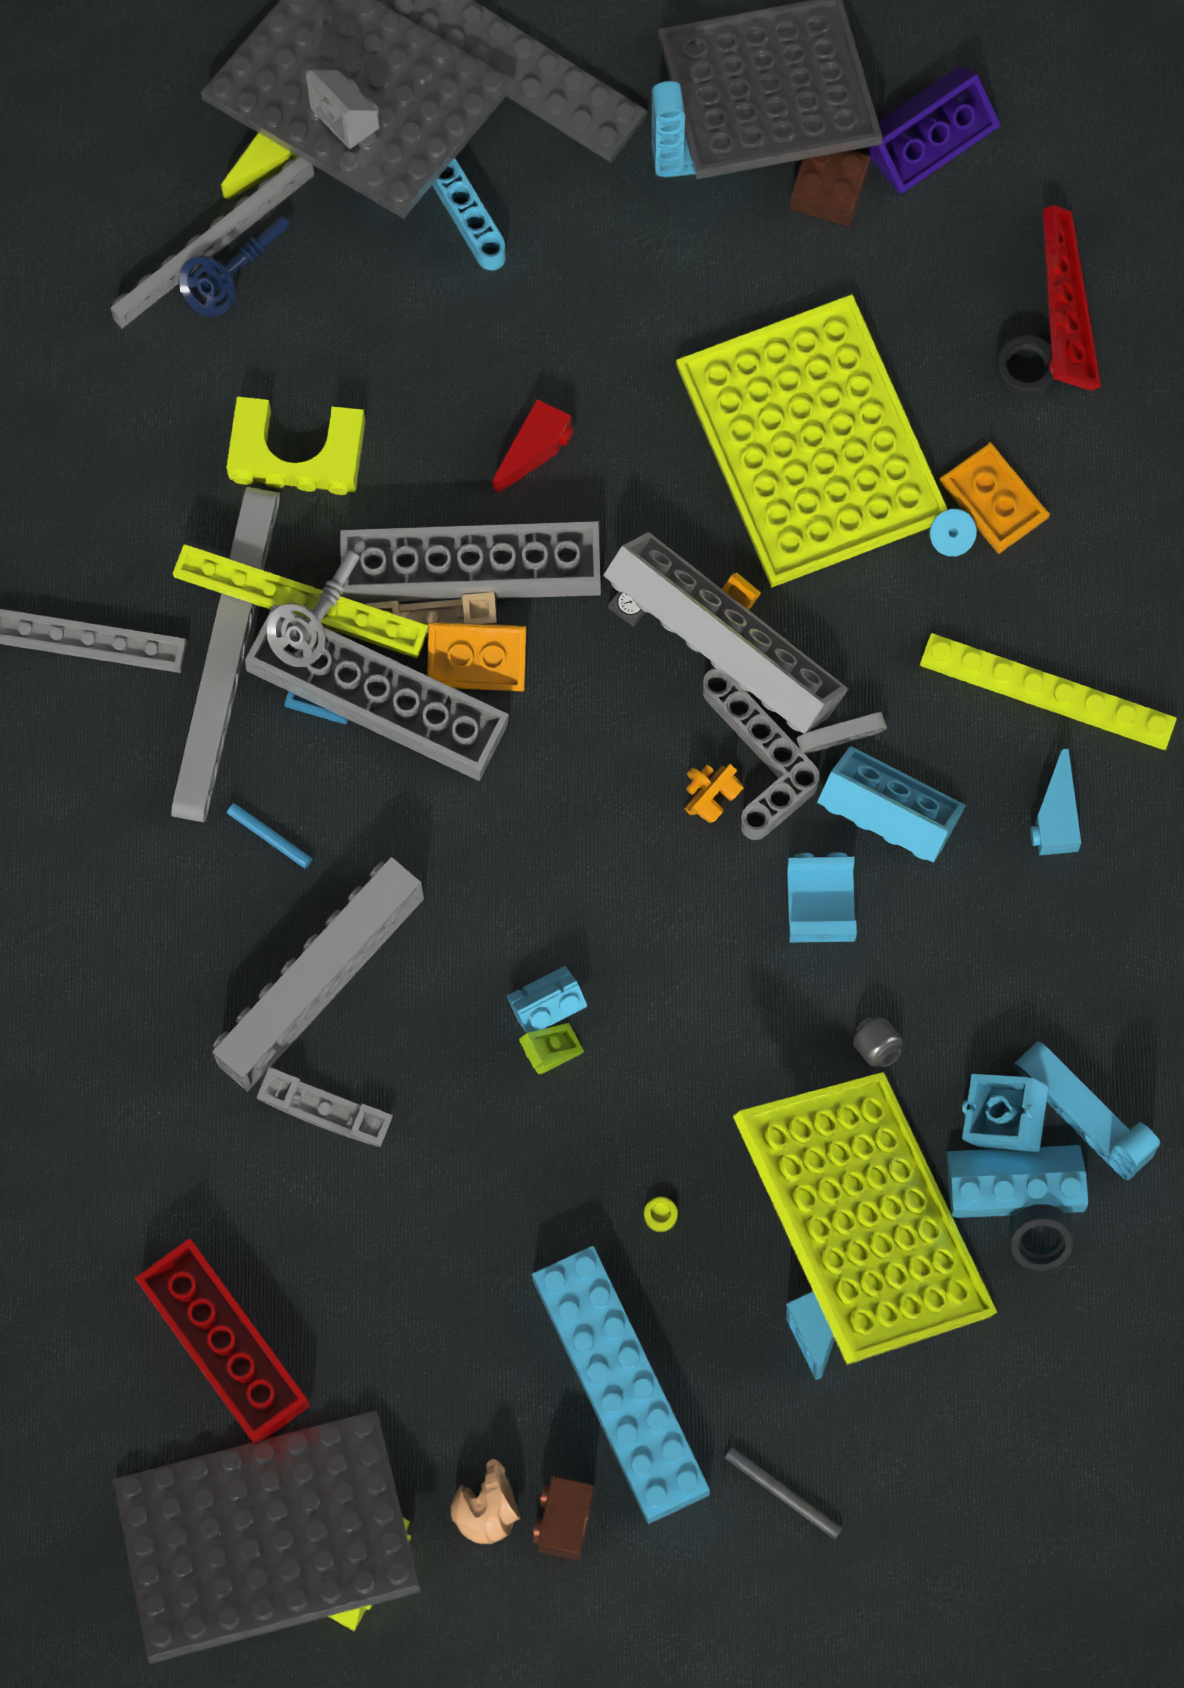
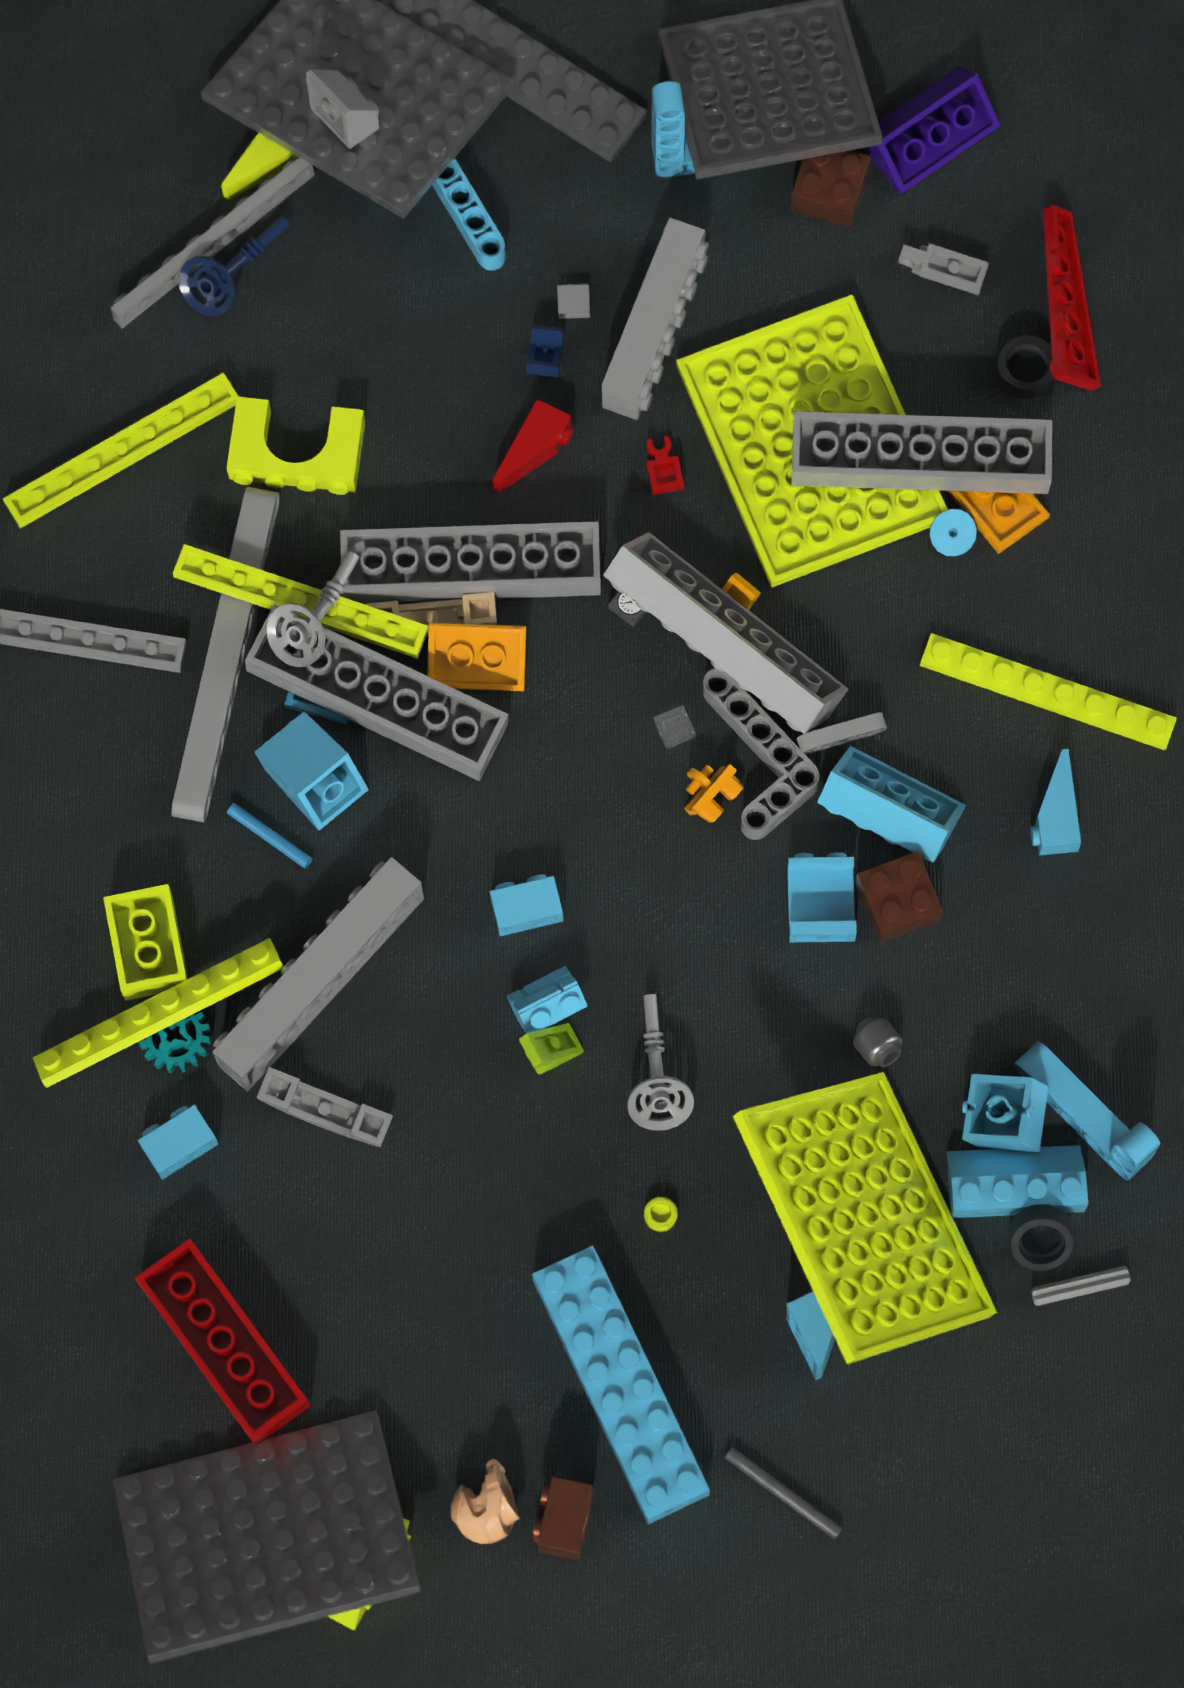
none -> neon yellow plate [3,373,239,528]
none -> neon yellow plate [33,938,284,1088]
none -> neon yellow brick [103,884,188,1001]
none -> medium azure brick [138,1105,218,1180]
none -> teal gear [139,1012,211,1073]
none -> medium azure slope [254,712,369,830]
none -> medium azure brick [490,874,563,936]
none -> dark blue bracket [526,325,563,377]
none -> light grey tile [557,284,590,319]
none -> light grey brick [602,217,709,420]
none -> light grey dish [627,994,694,1131]
none -> red plate [646,436,684,495]
none -> clear tile [653,705,696,749]
none -> light grey brick [791,411,1052,494]
none -> copper brick [855,851,943,943]
none -> light grey hinge [898,243,989,295]
none -> light grey axle [1031,1266,1130,1306]

